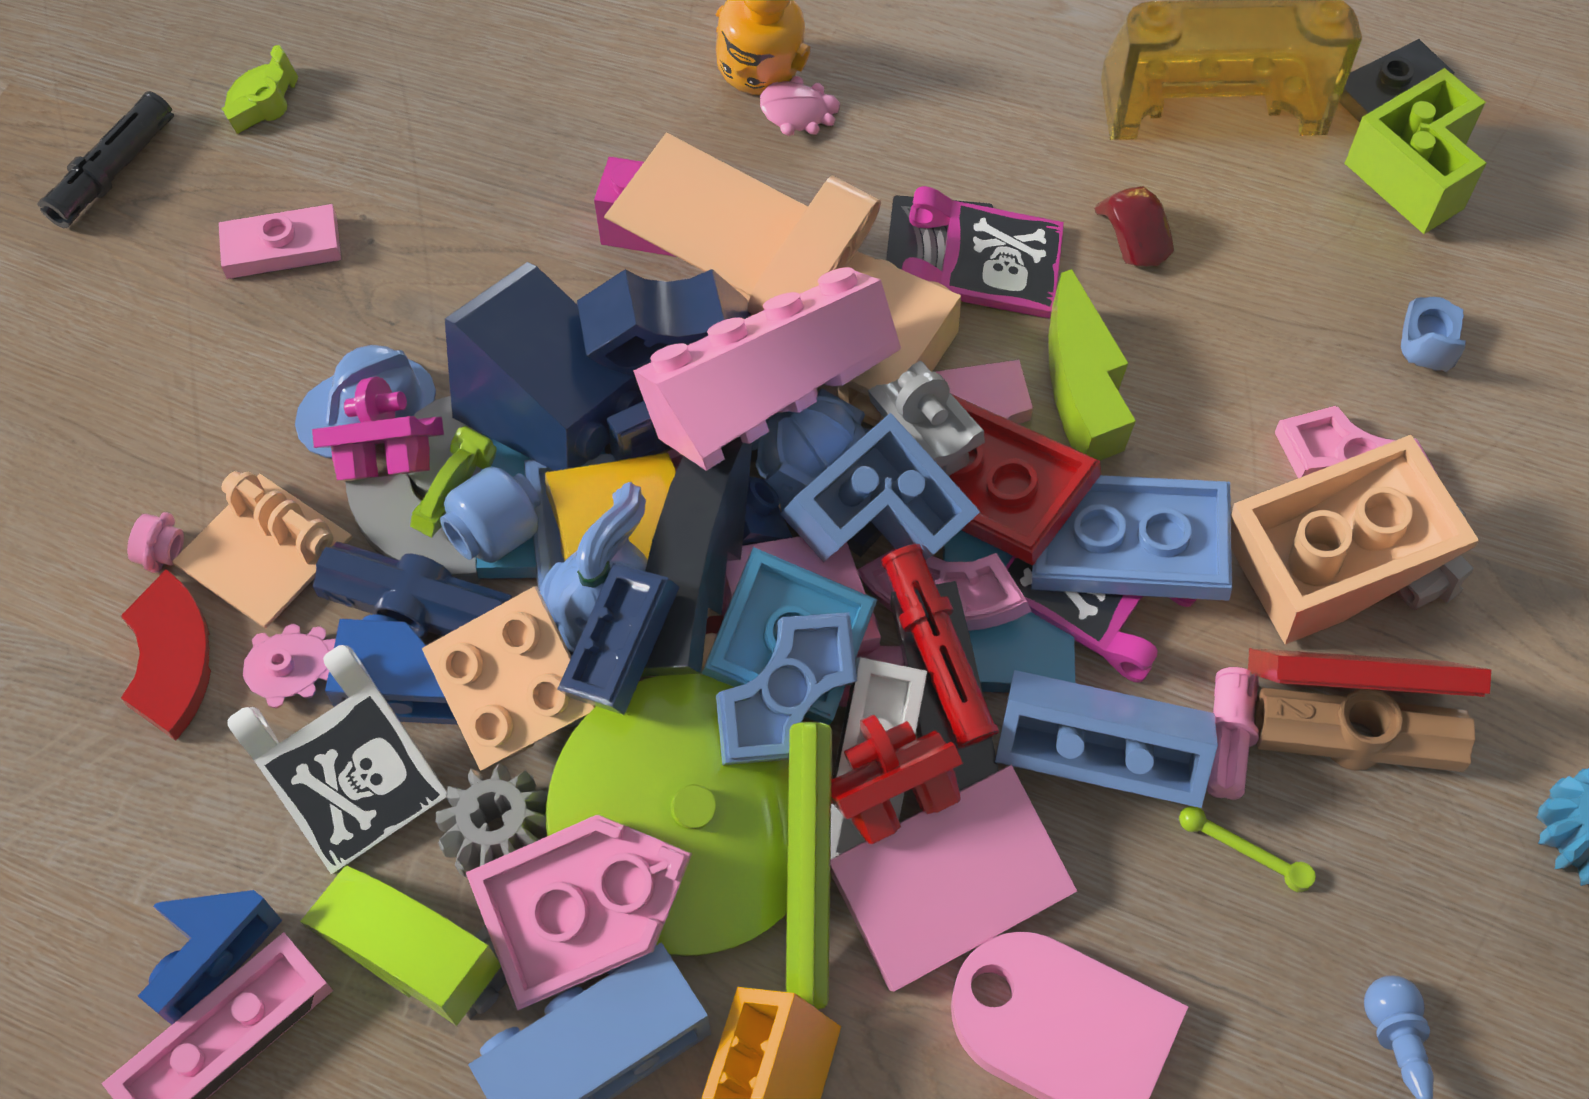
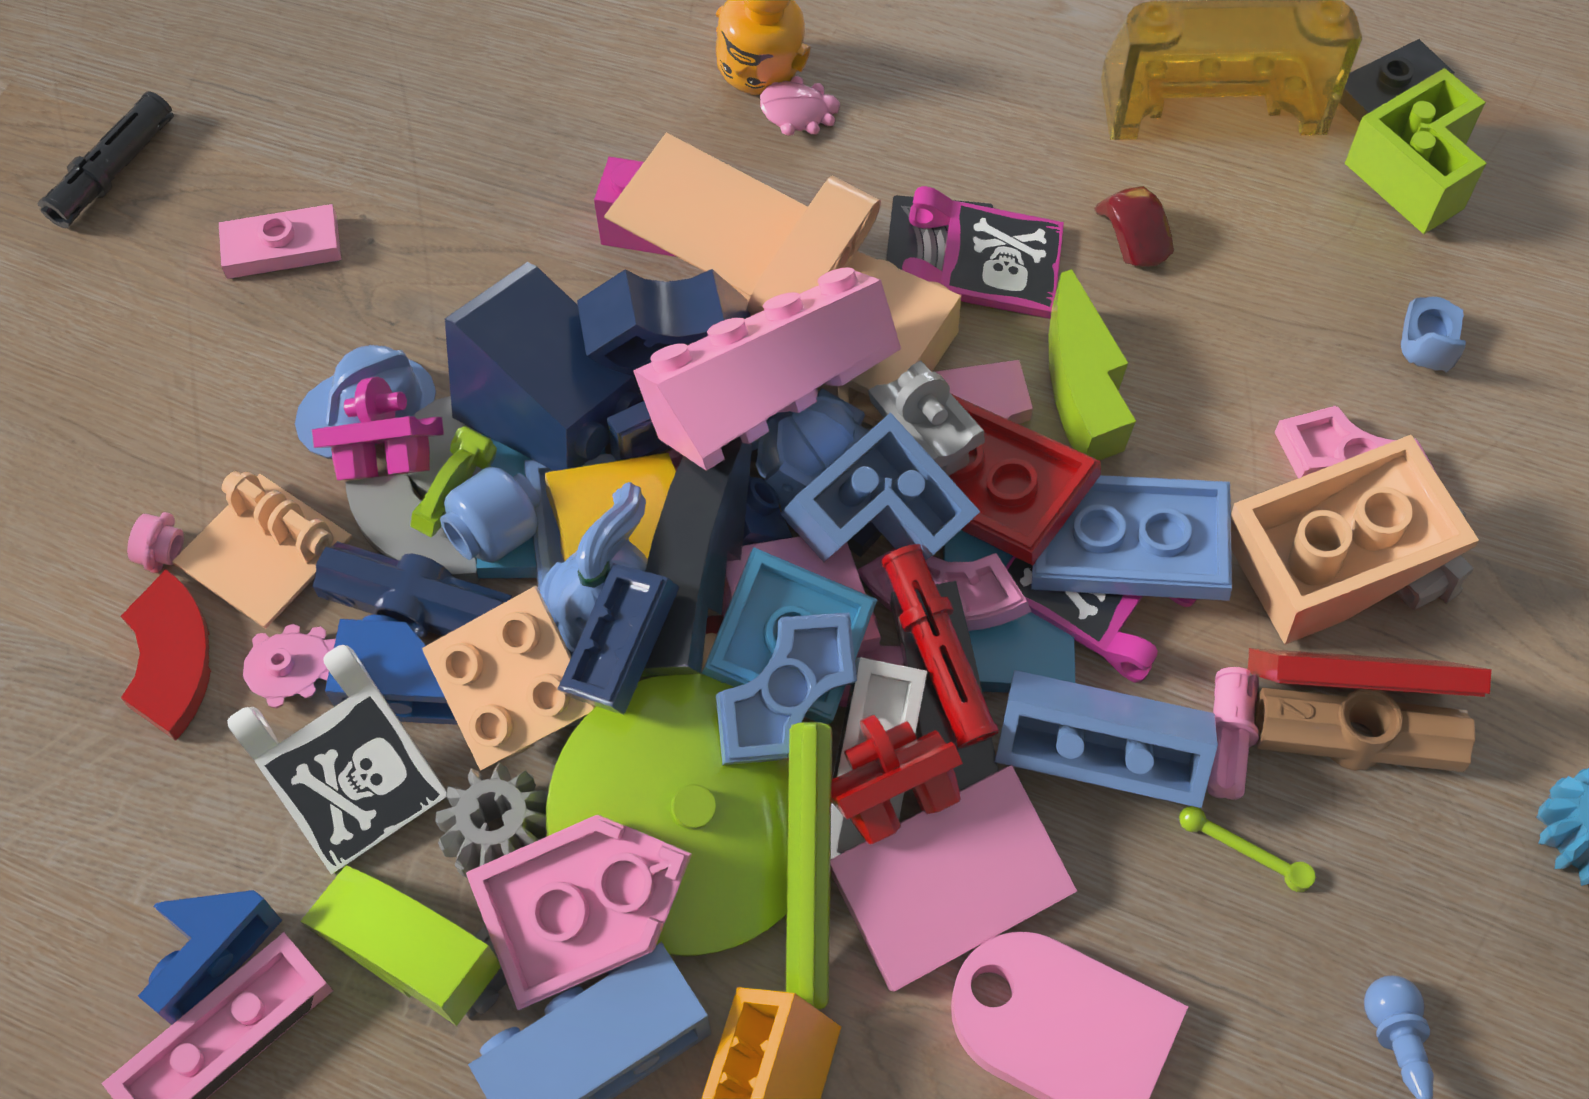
lime piece [221,45,298,134] -> none

